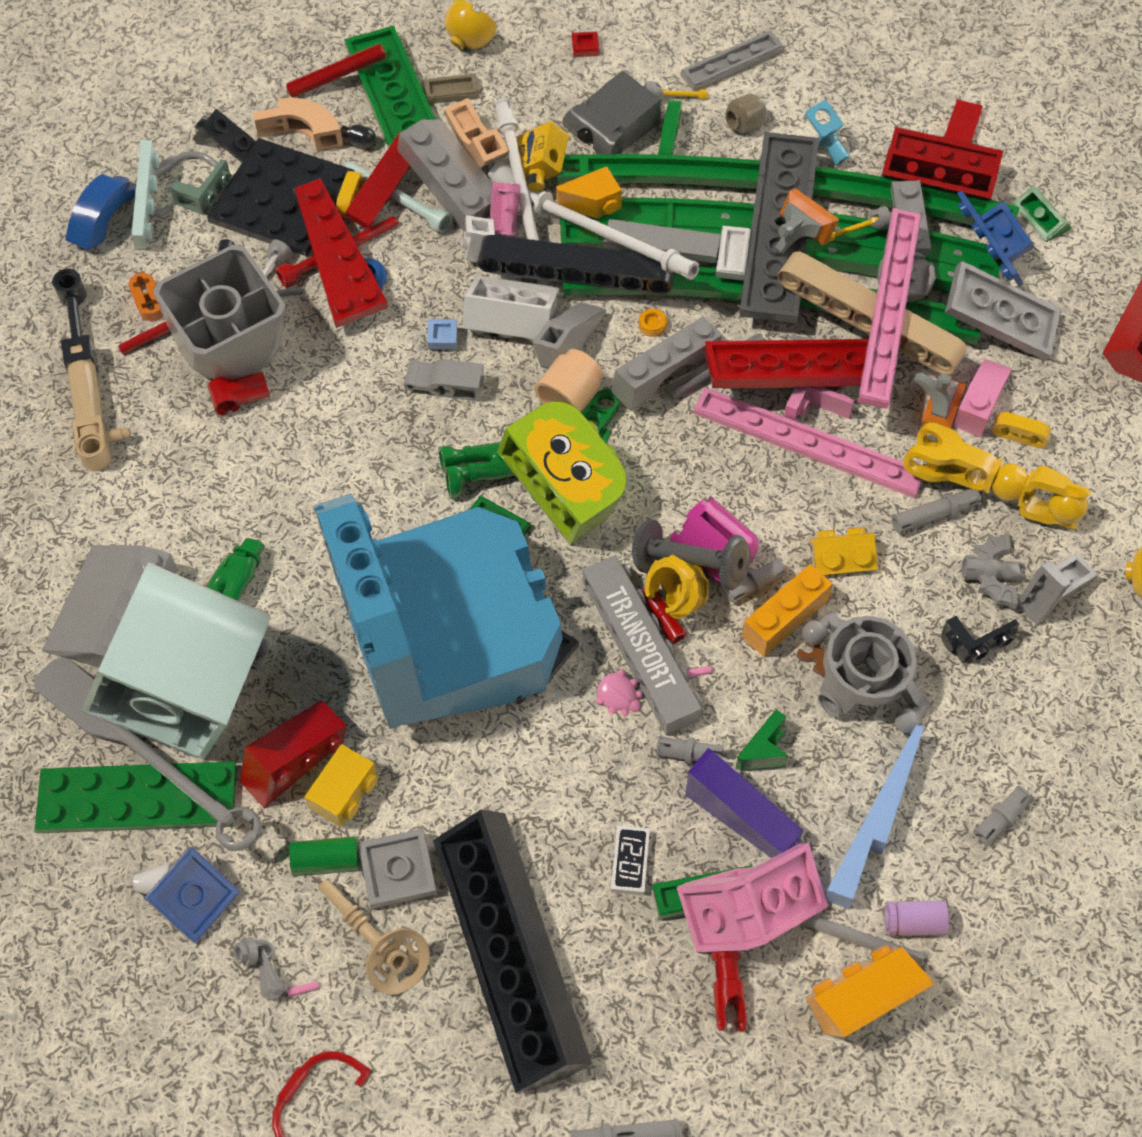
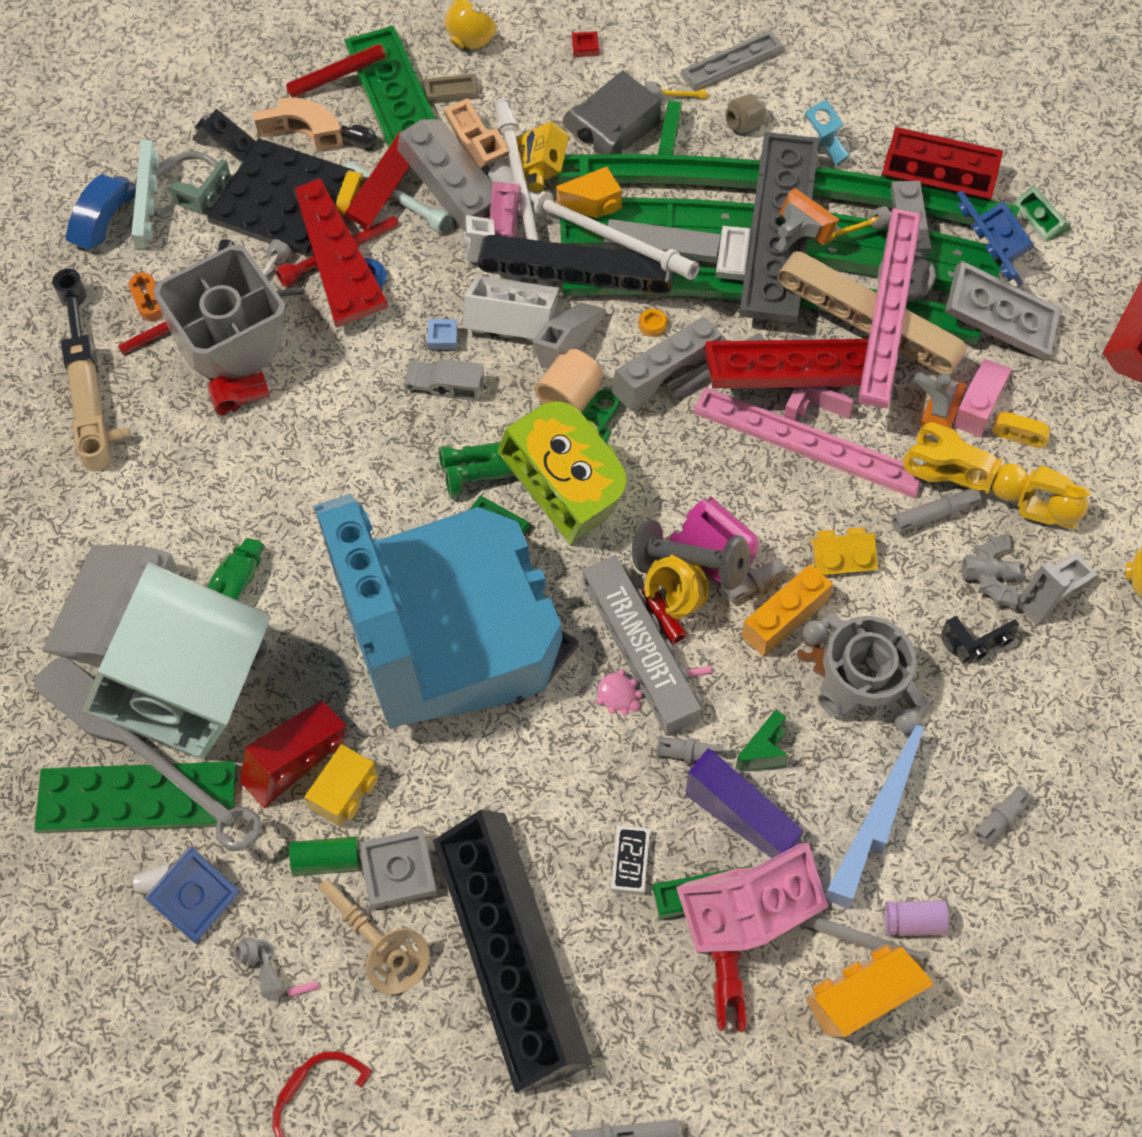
red tile [944,99,983,143] -> none

